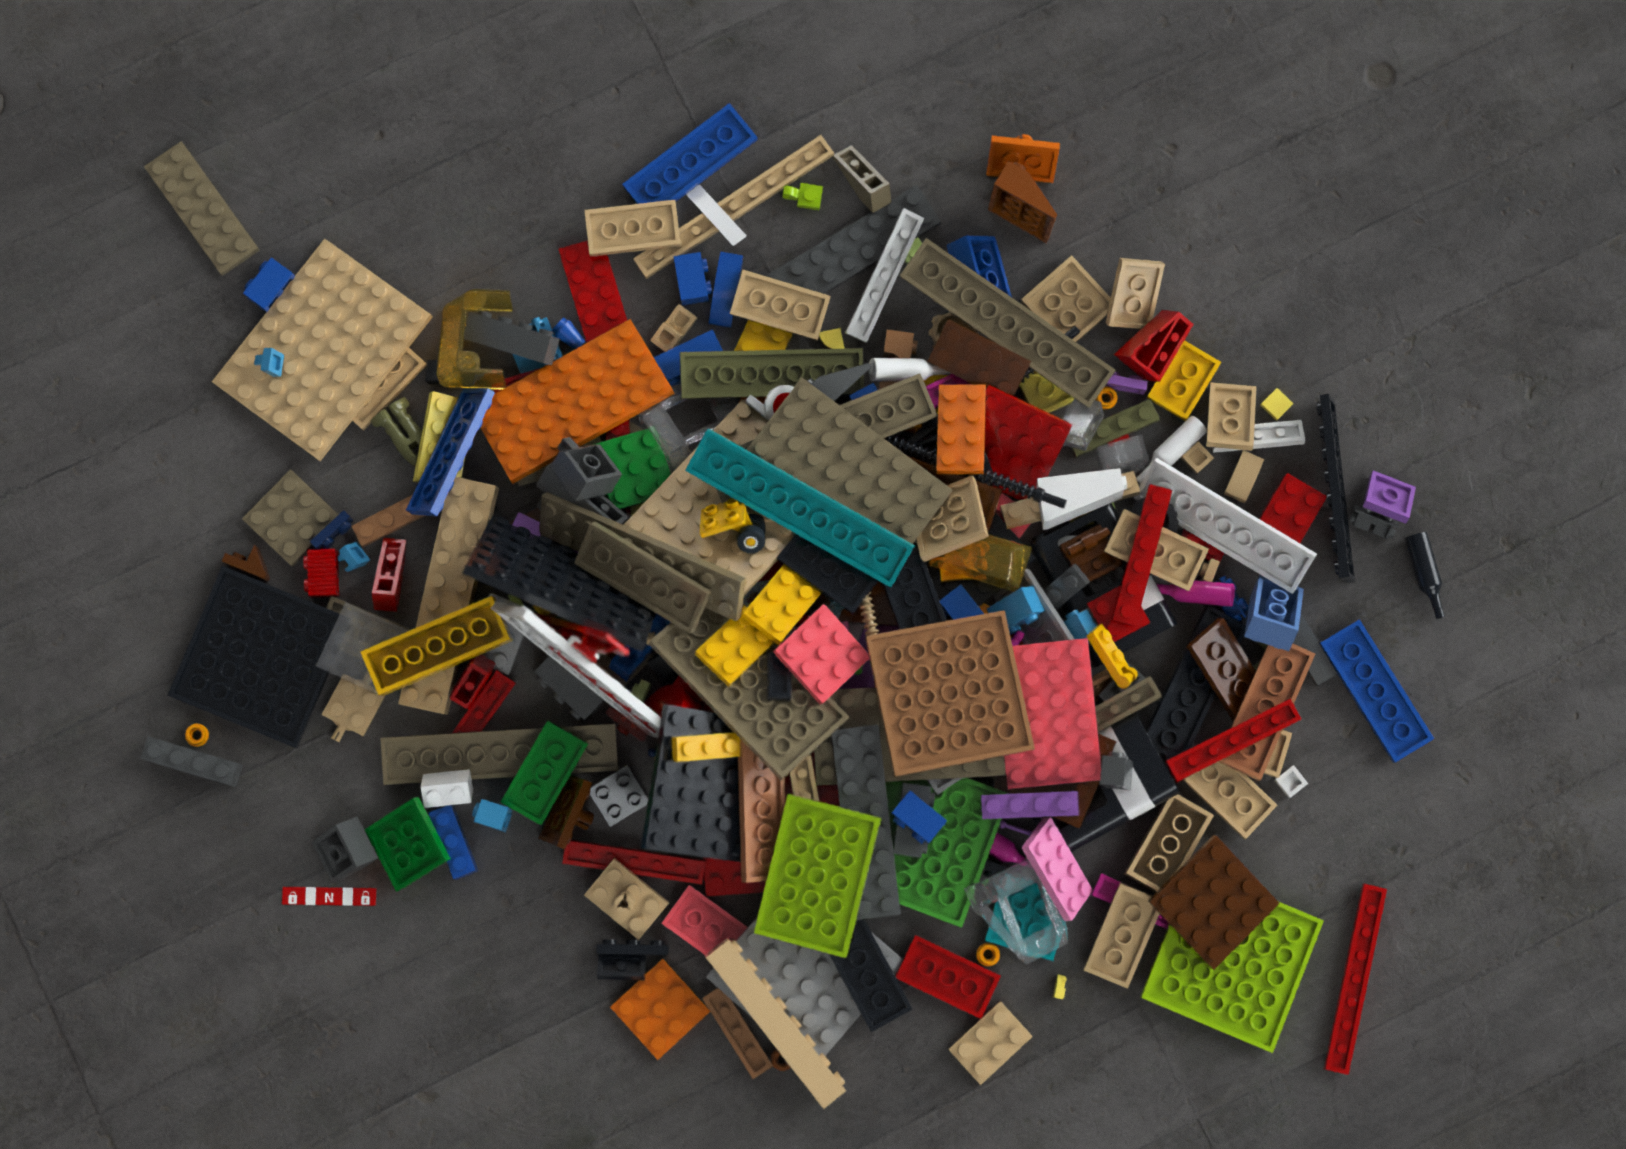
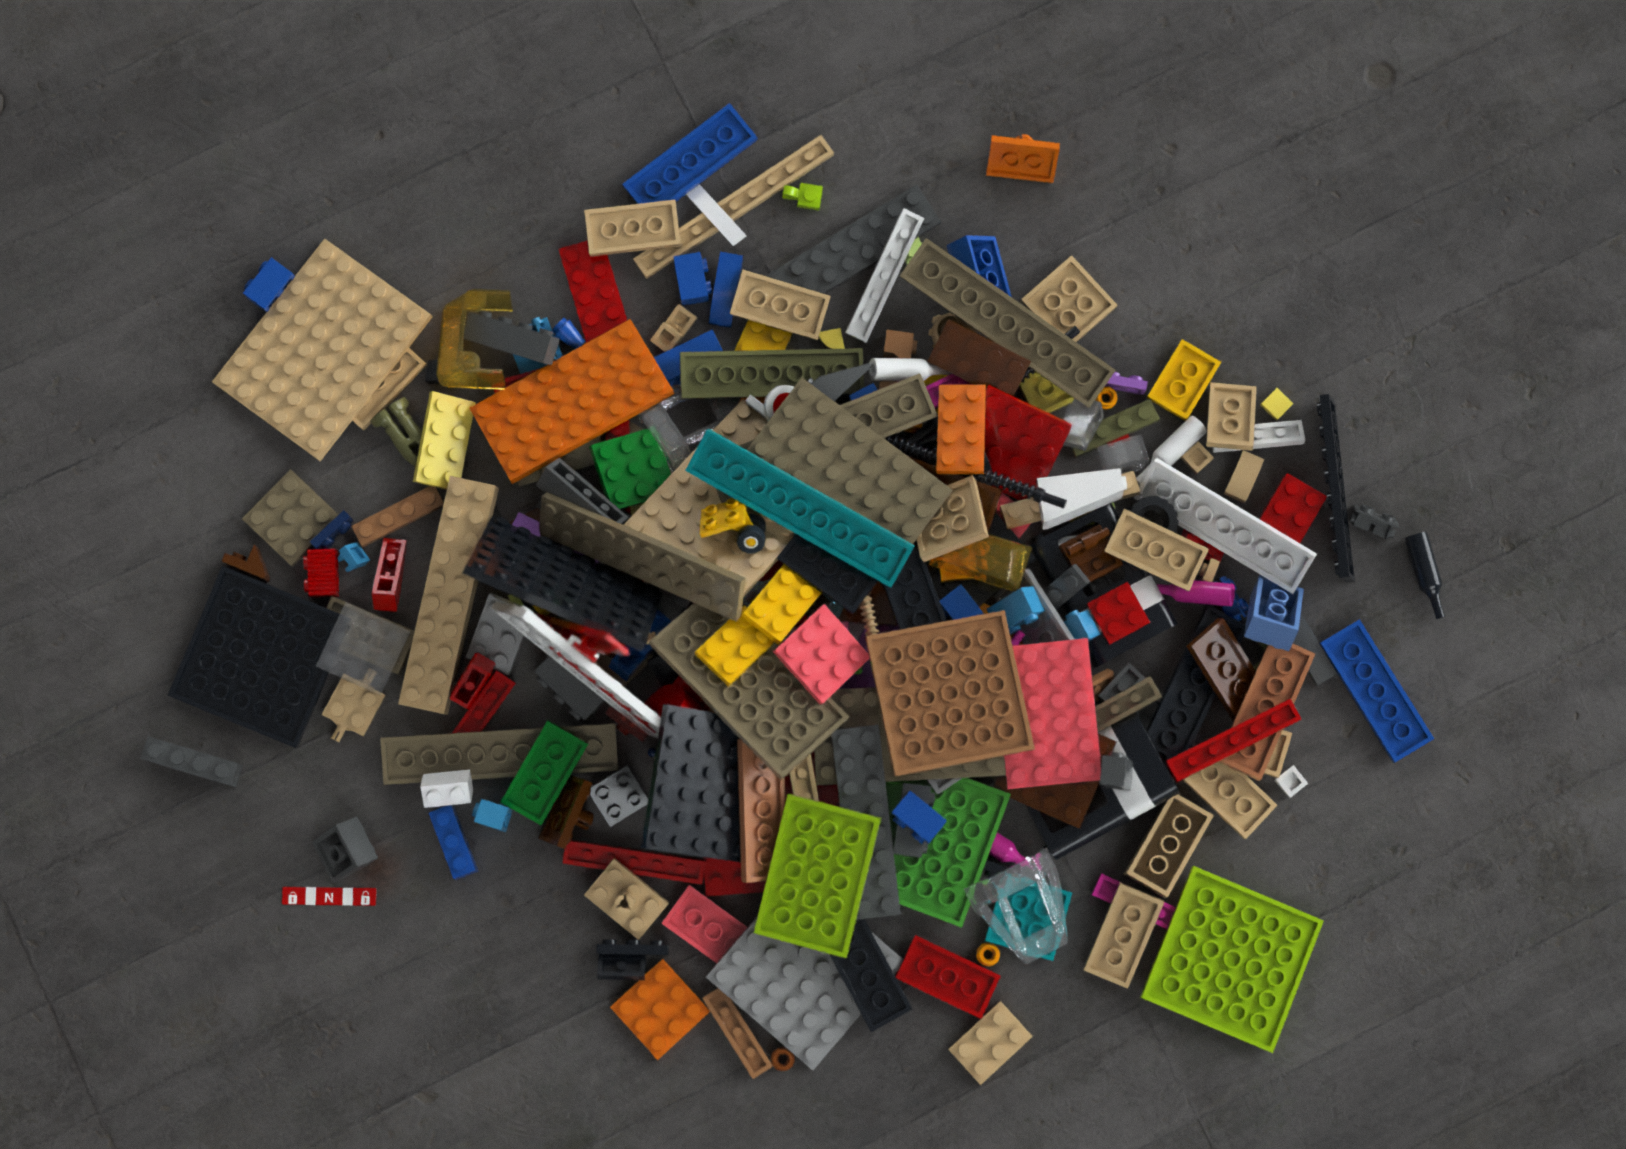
dark tan plate [144,141,260,276] -> none
light orange plate [185,723,209,747] -> none
dark azure tile [254,348,284,377] -> none
yellow brick [360,596,513,696] -> none
green plate [364,797,451,892] -> none
blue plate [406,388,495,516] -> none
dark grey hinge [551,437,622,501] -> none
dark tan plate [574,521,712,634] -> none
yellowish green plate [631,679,651,703] -> none
yellow plate [672,732,740,762] -> none
tan brick [705,938,846,1109] -> none
black tile [766,652,792,701] -> none
dark tan slope [833,145,892,213] -> none
medium lavender arch [981,791,1079,819] -> none
dark orange slope [988,161,1057,243] -> none
medium lavender hinge [999,819,1032,836] -> none
bright pink plate [1021,817,1093,921] -> none
light yellow tile [1052,974,1067,999] -> none
yellow plate [1086,624,1138,689] -> none
tan plate [1106,258,1165,329] -> none
red plate [1112,484,1173,626] -> none
red wedge [1114,310,1194,382] -> none
reddish brown plate [1148,835,1280,970] -> none
red plate [1324,884,1387,1075] -> none
medium lavender plate [1363,471,1416,524] -> none

